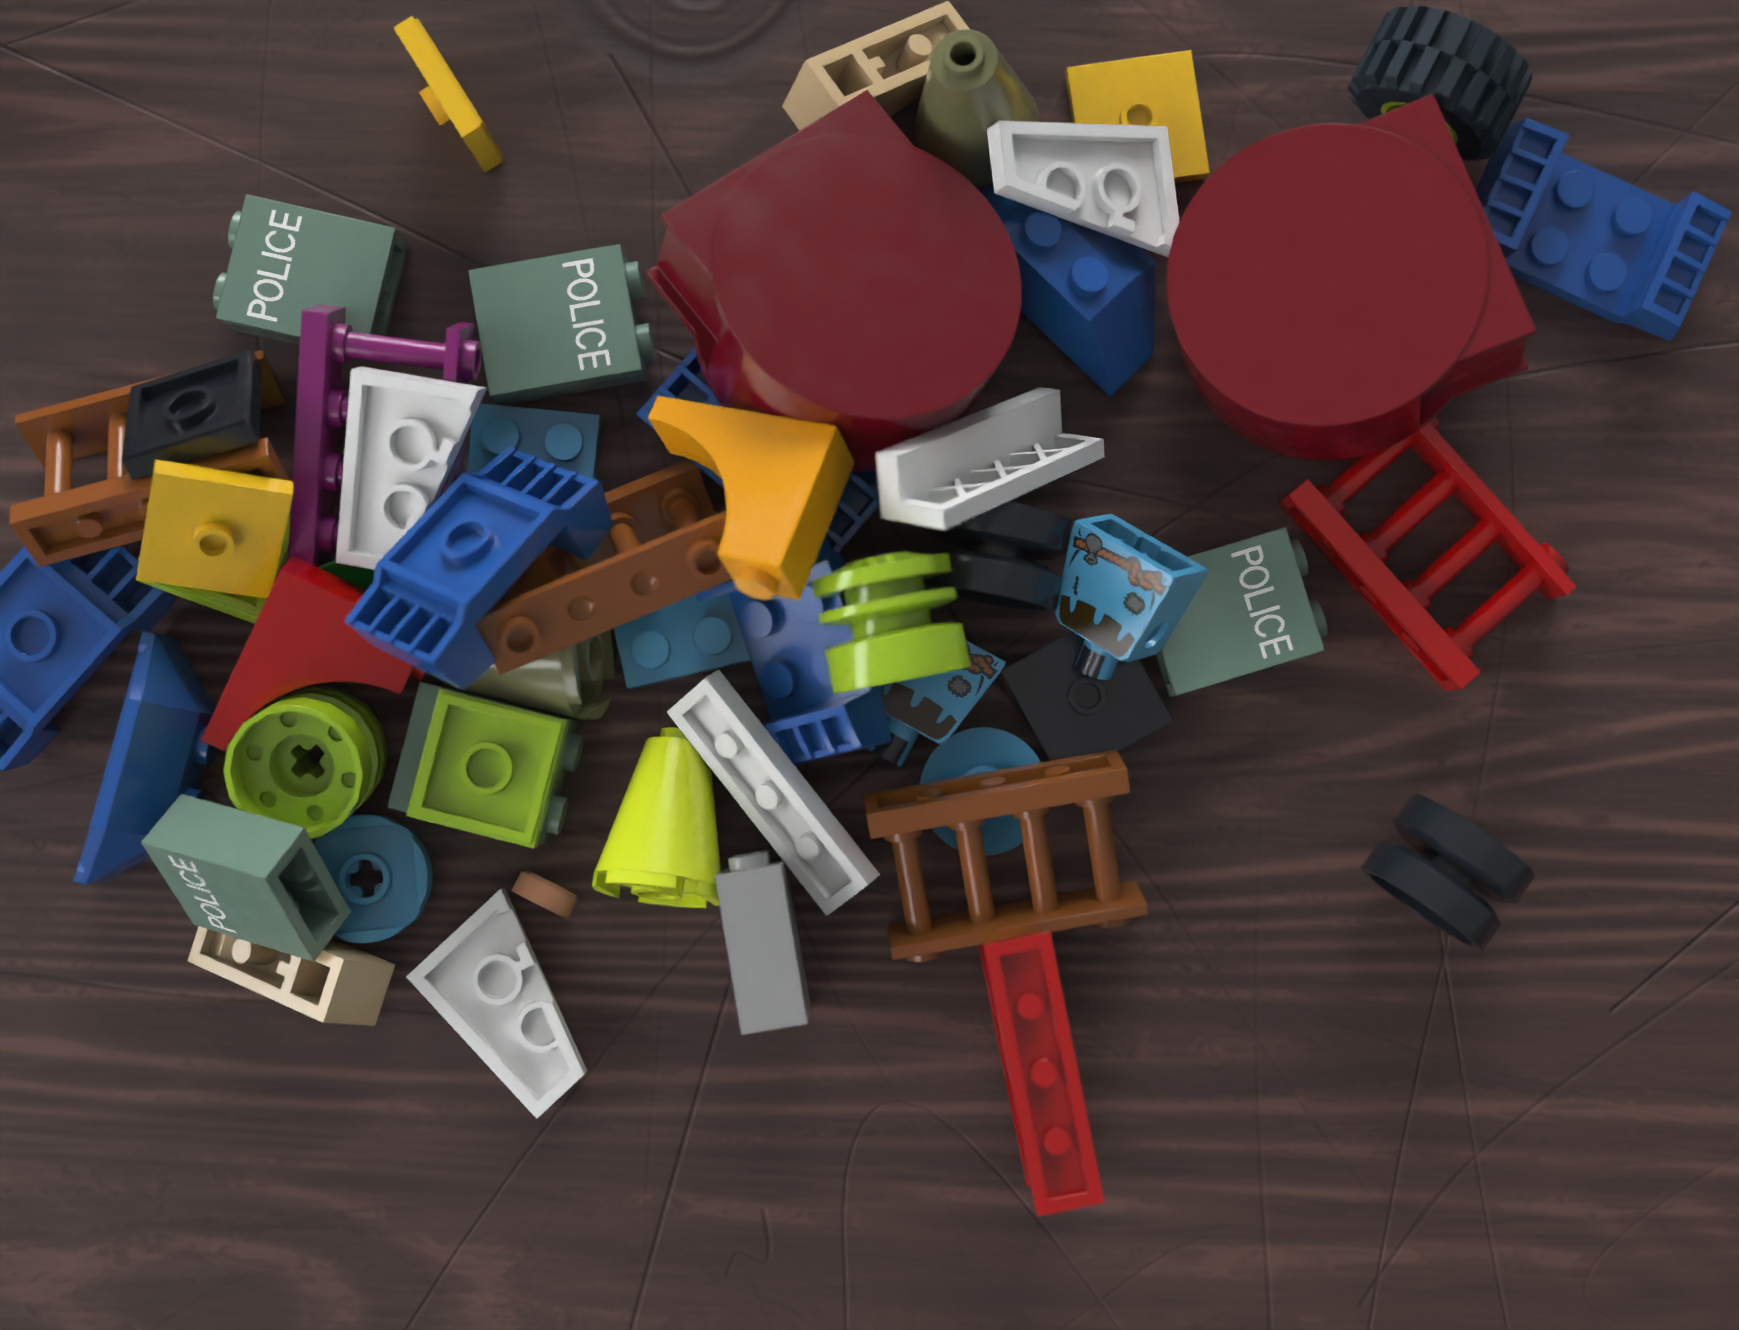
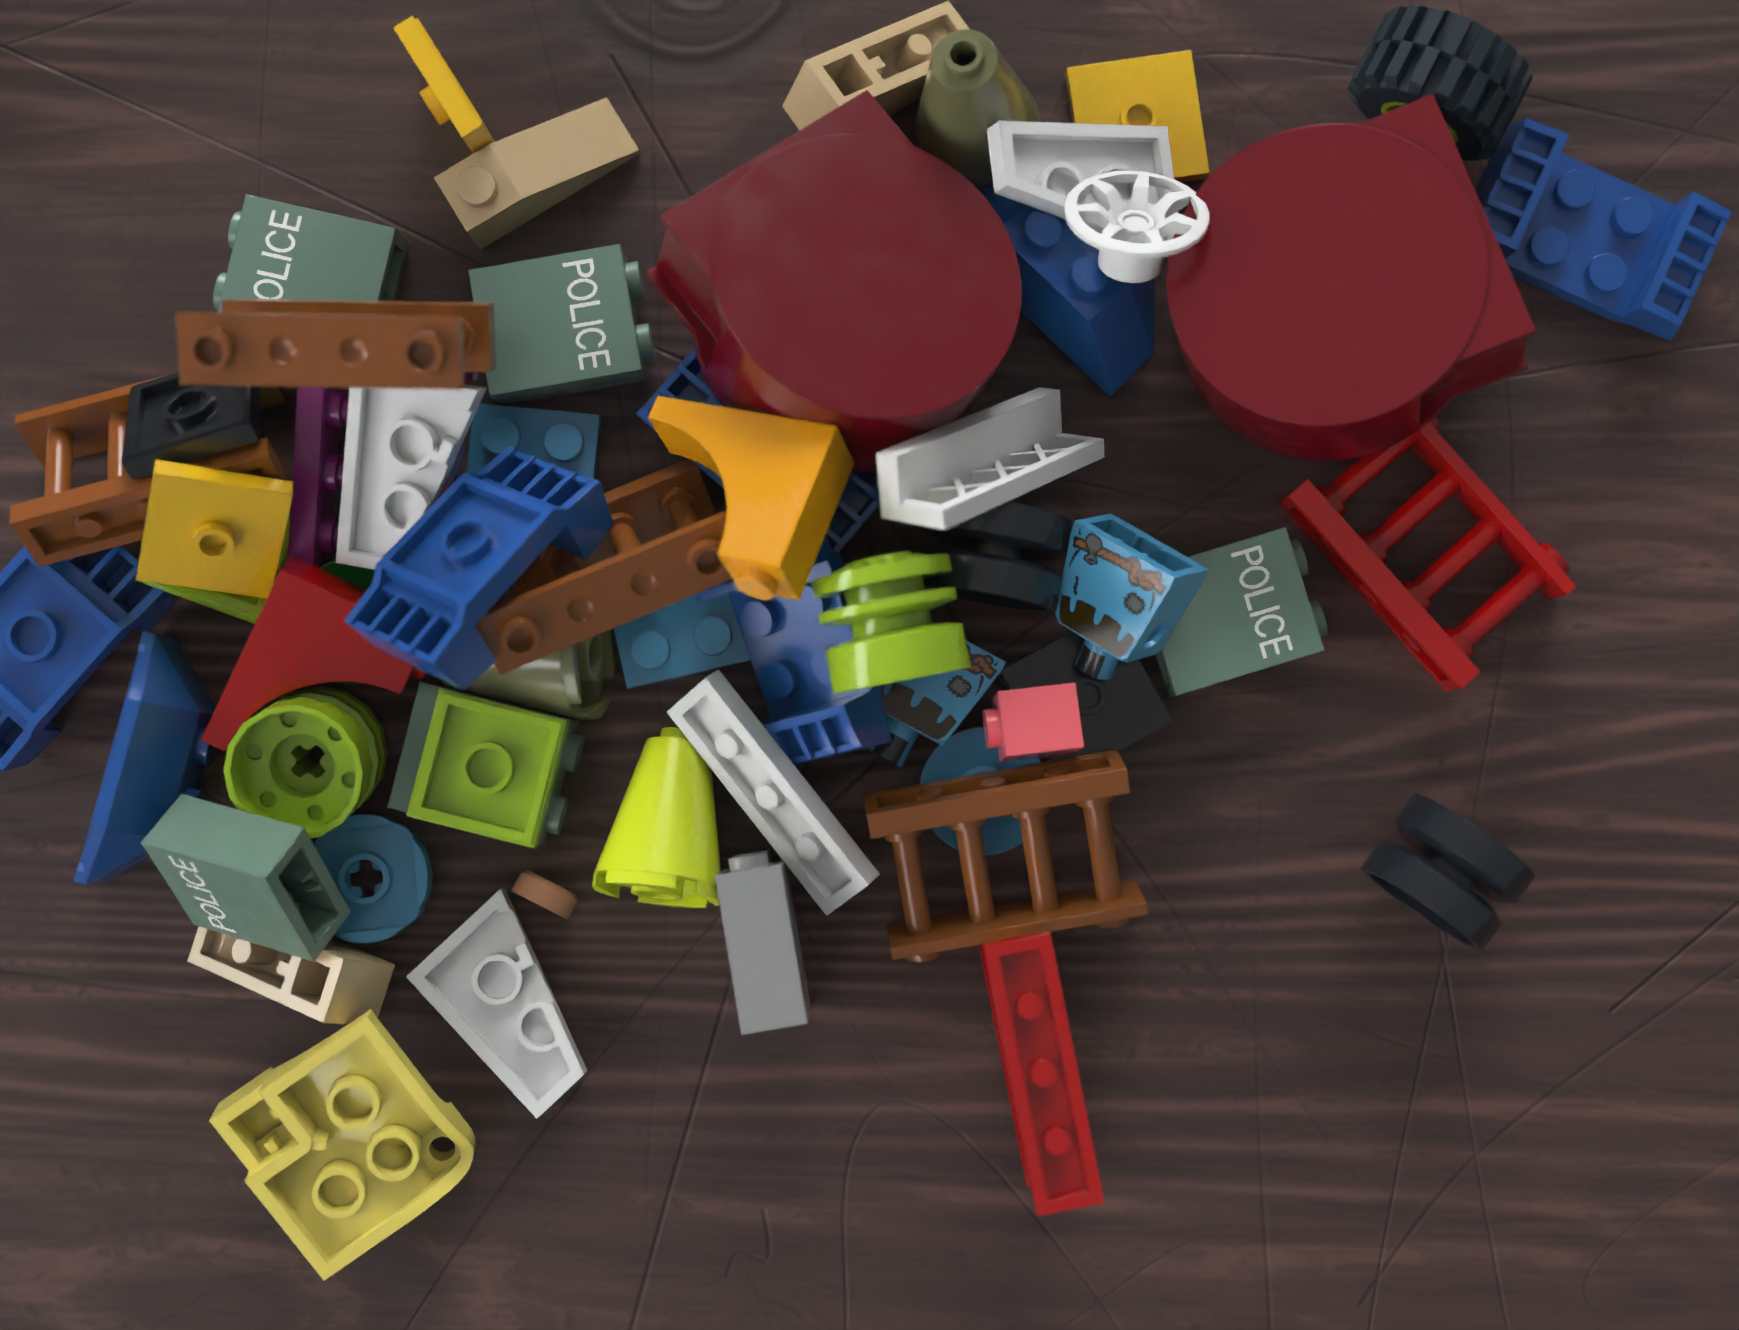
none -> dark orange fence [175,298,496,389]
none -> light yellow slope [209,1009,476,1281]
none -> tan slope [434,97,640,250]
none -> coral brick [983,682,1084,763]
none -> white wheel [1064,171,1209,283]

